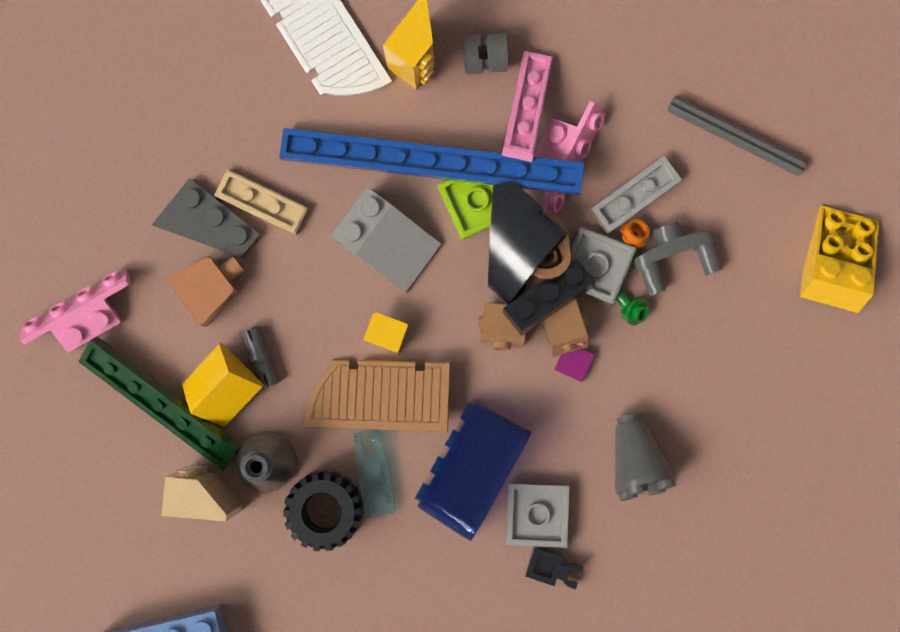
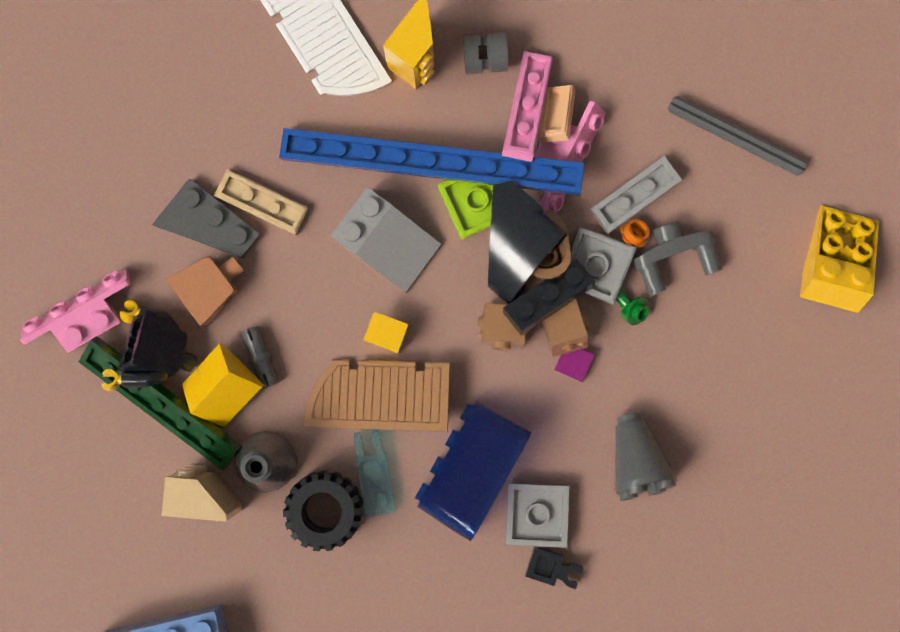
none -> black torso [101,300,197,391]
none -> light nougat tile [537,85,576,143]

